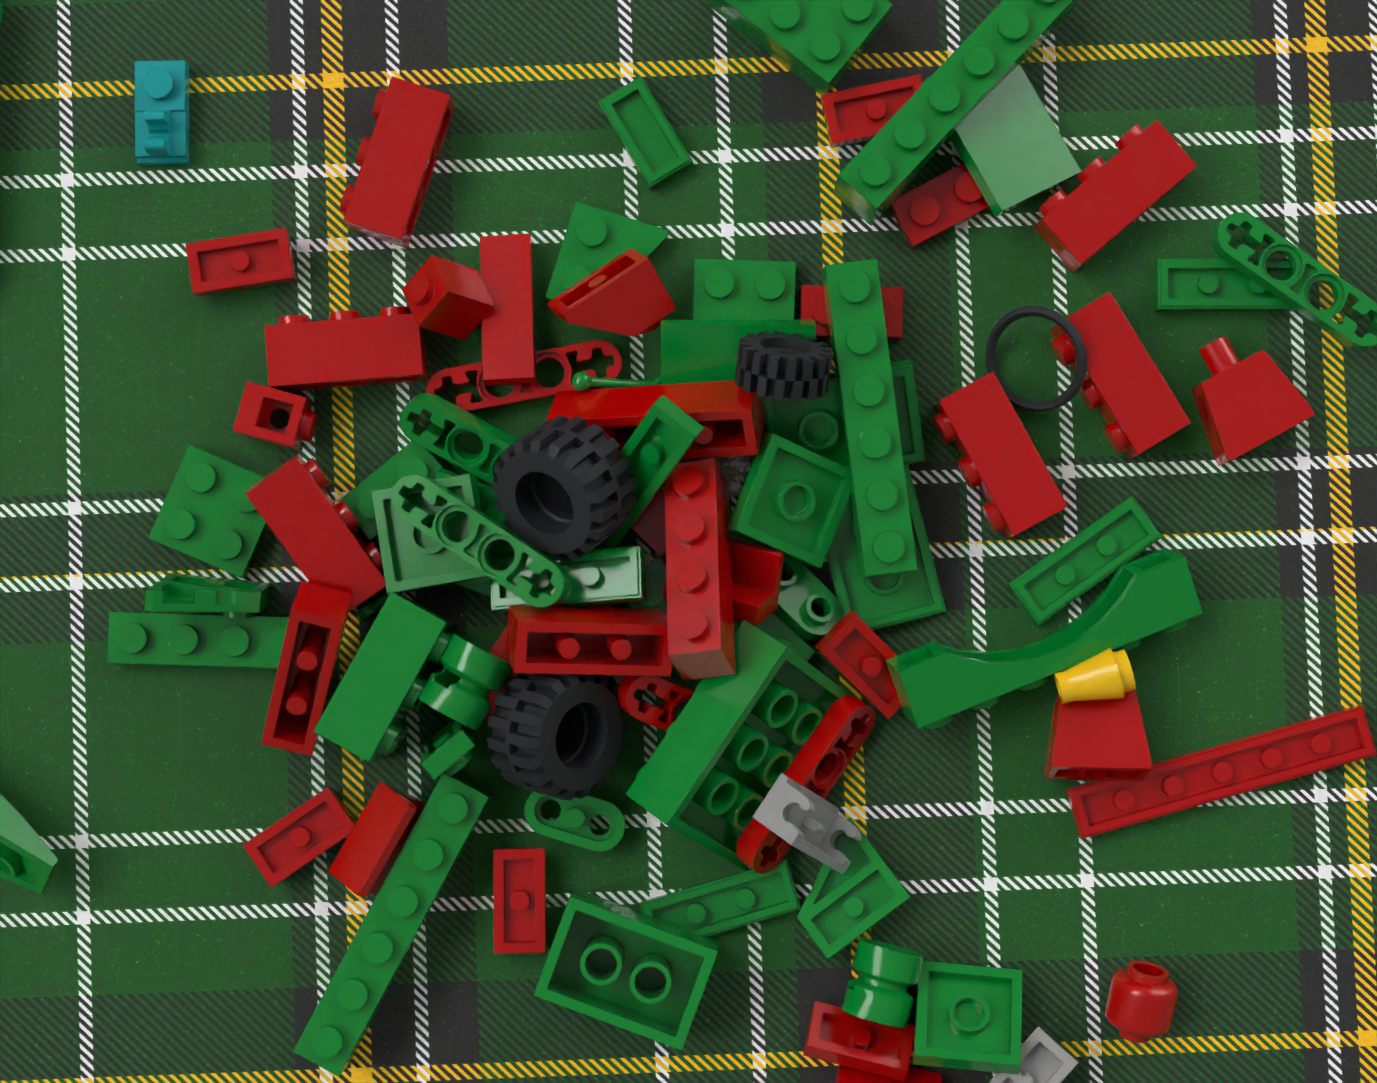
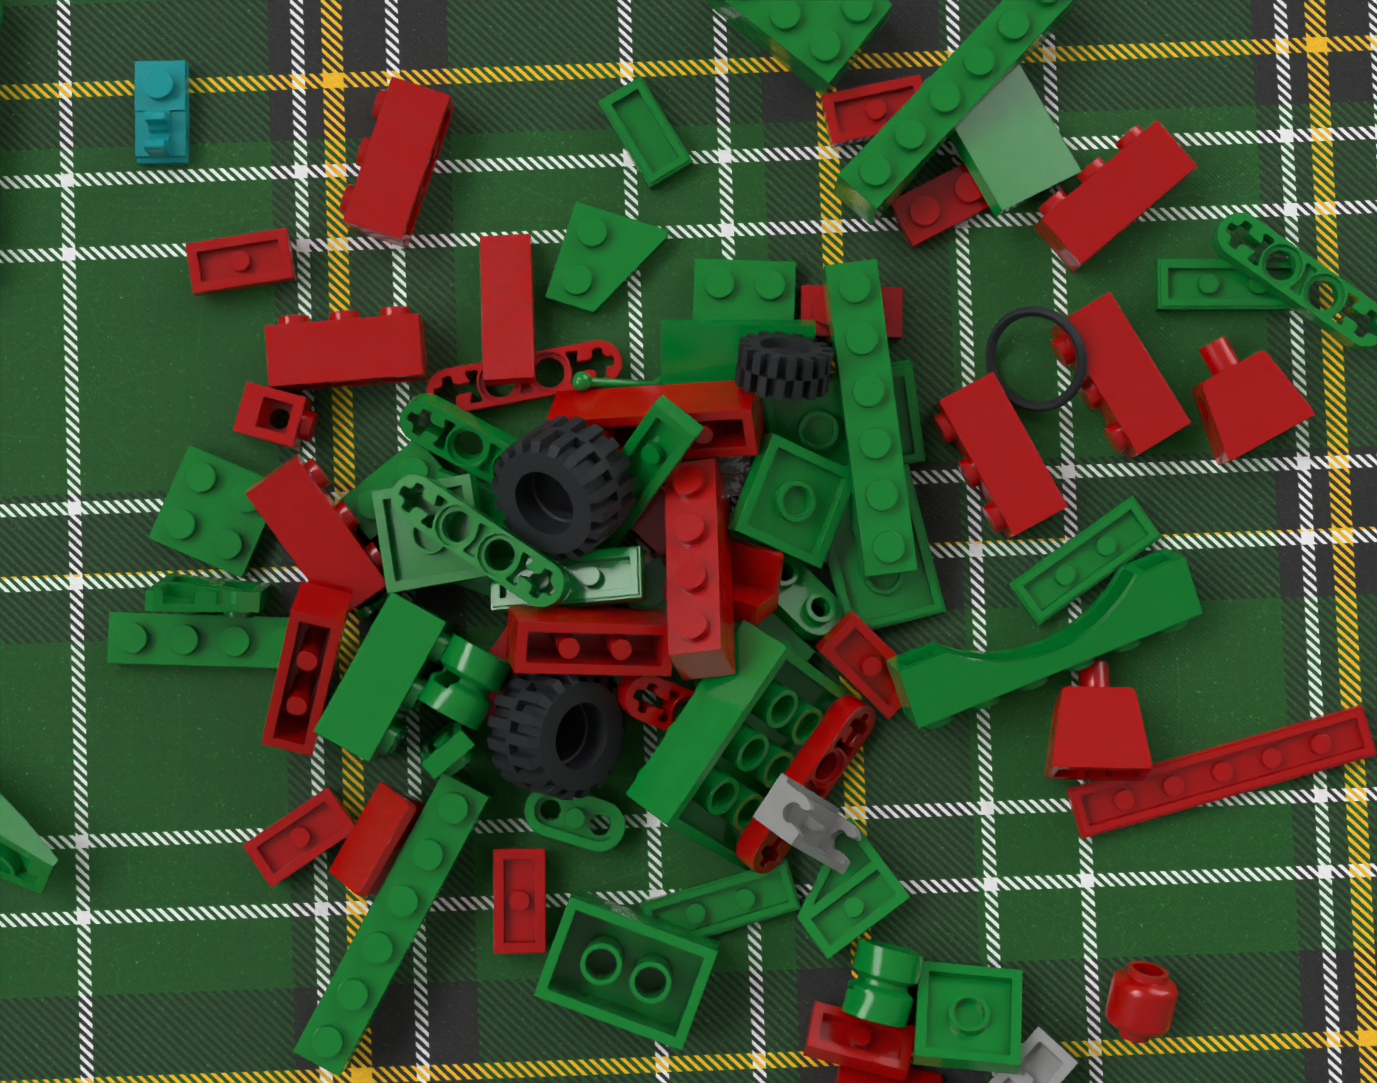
red brick [402,255,494,340] -> none
red slope [547,248,676,337] -> none
yellow cone [1054,648,1136,704] -> none

